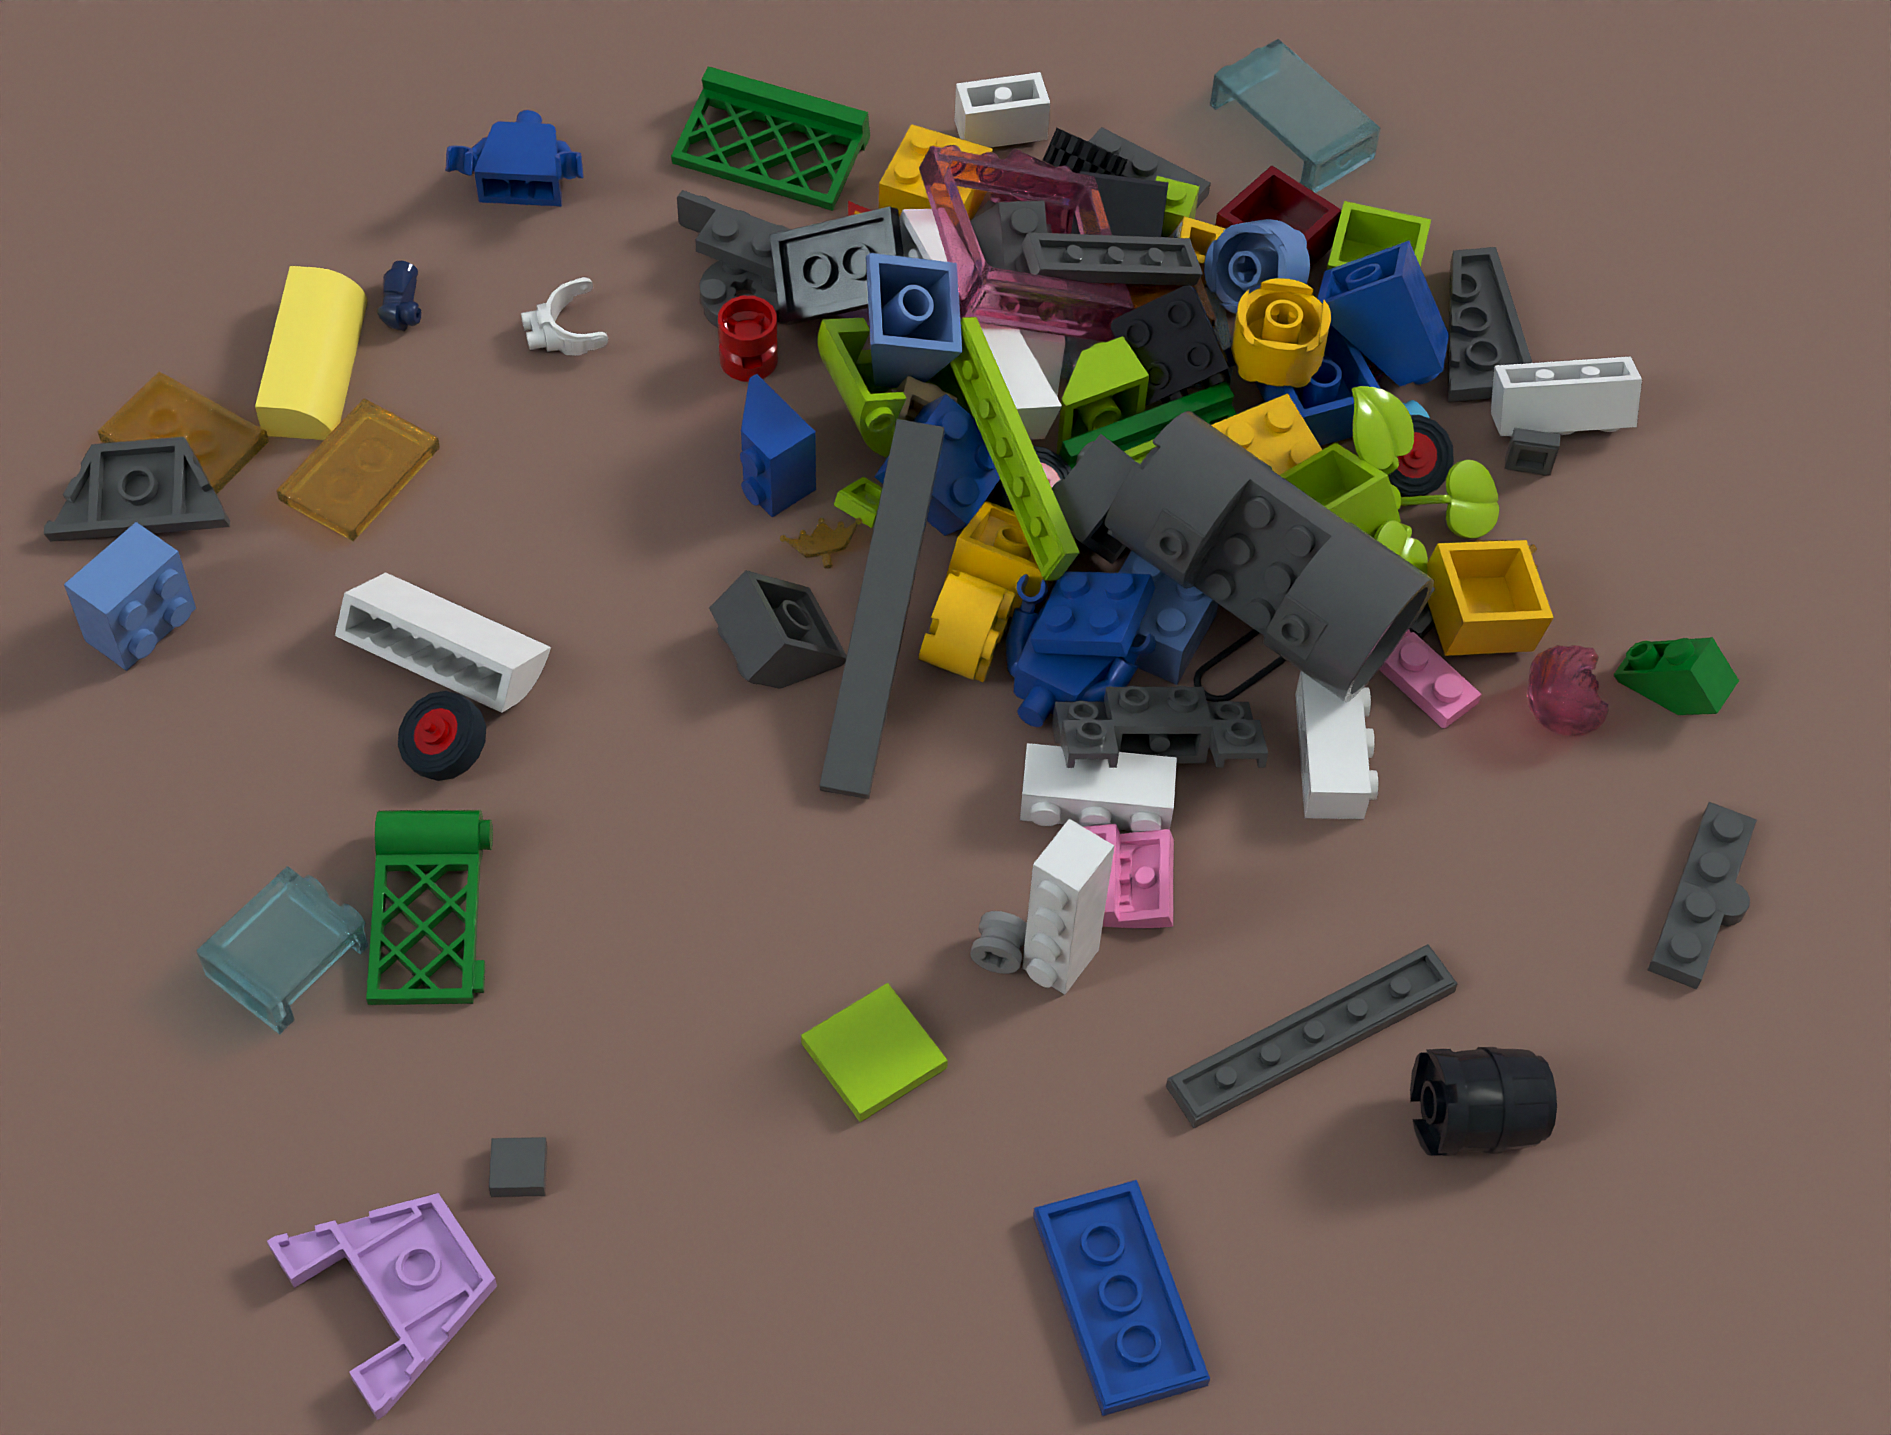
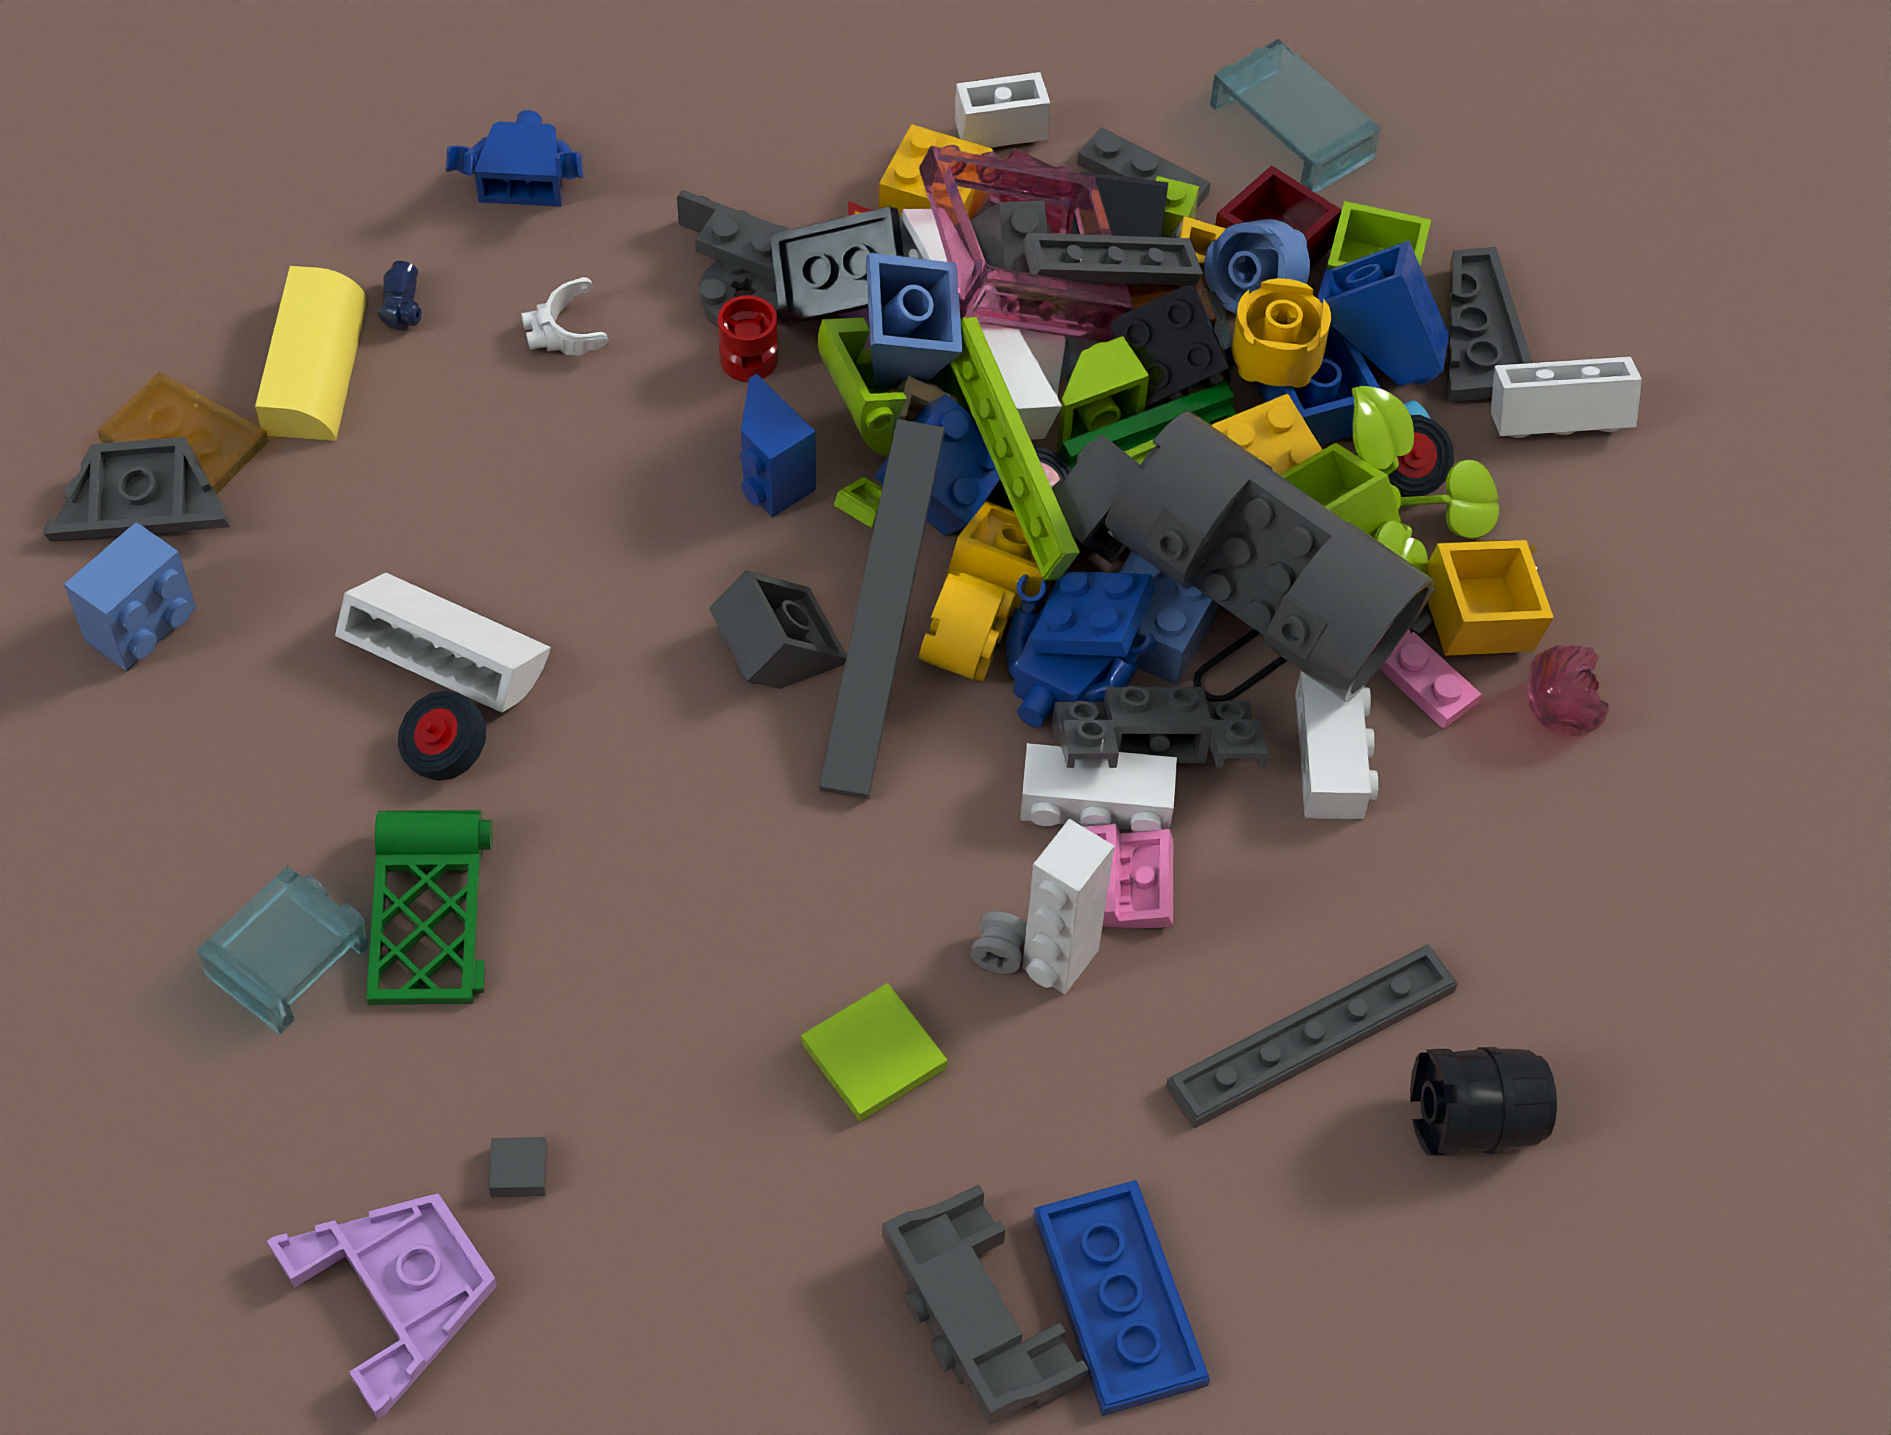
clear yellow tile [276,398,440,542] -> none
green fence [671,66,870,211] -> none
clear yellow piece [779,518,862,569] -> none
black tyre [1043,128,1128,178] -> none
dark grey tile [1505,428,1560,475] -> none
green slope [1613,637,1739,715] -> none
dark grey hinge [1648,802,1757,989] -> none
none -> dark grey bracket [882,1184,1089,1425]

